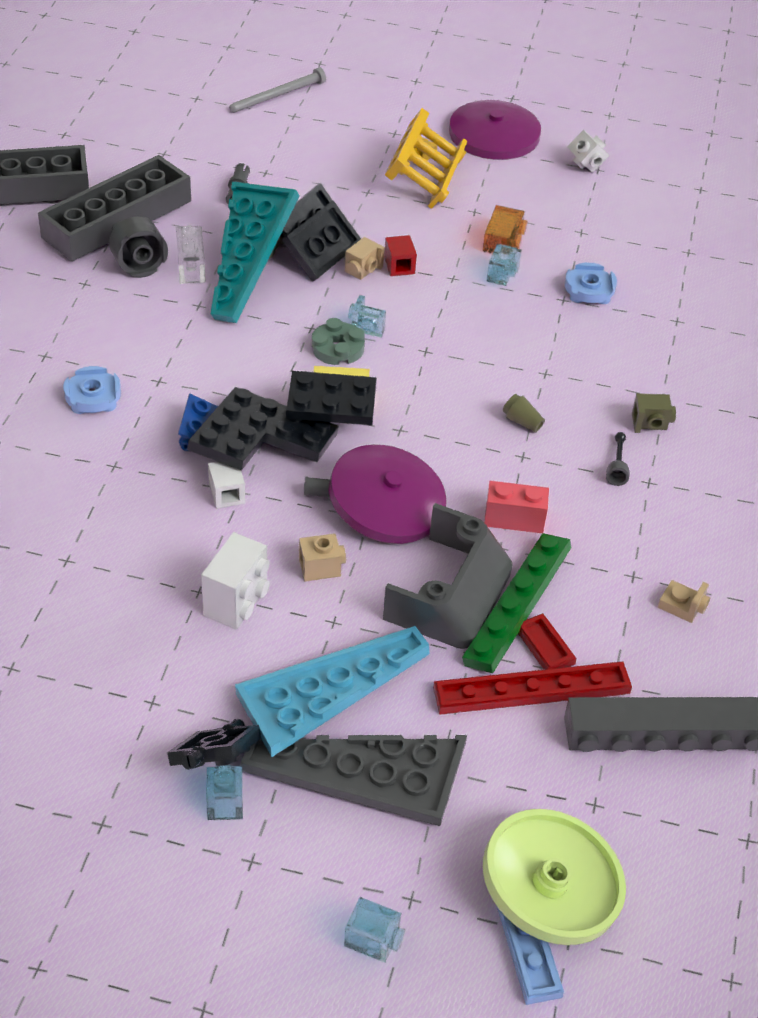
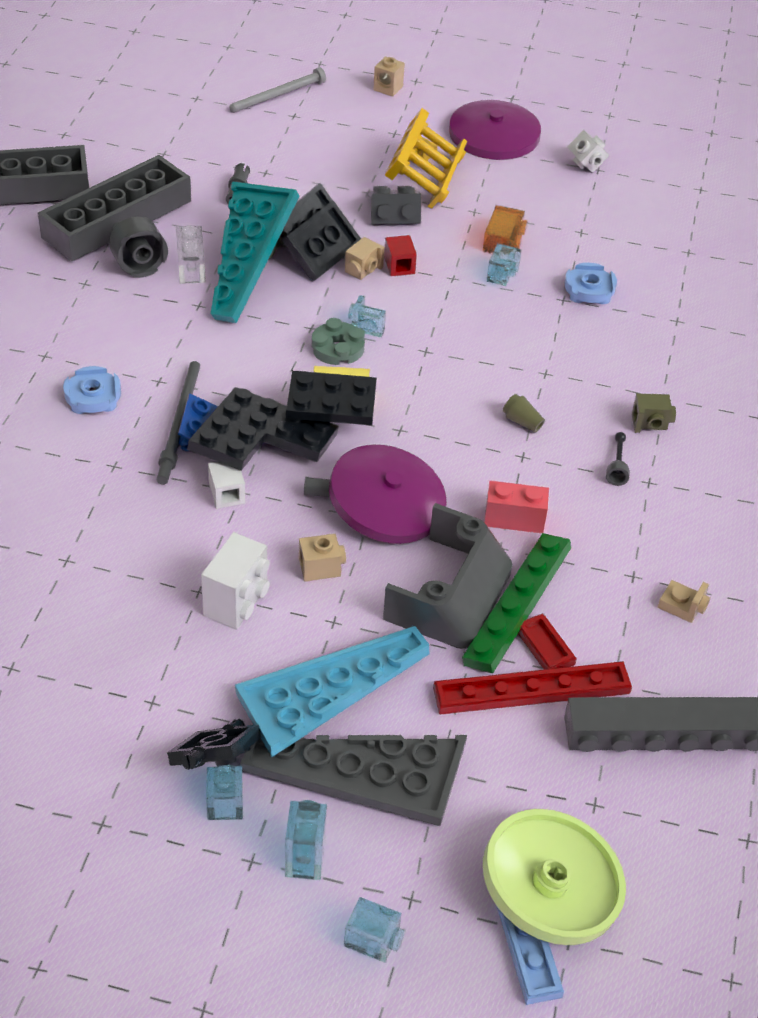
none -> dark grey bar [156,361,200,485]
none -> clear light blue brick [285,800,327,880]
none -> dark grey bracket [368,186,421,224]
none -> tan brick [373,56,405,97]

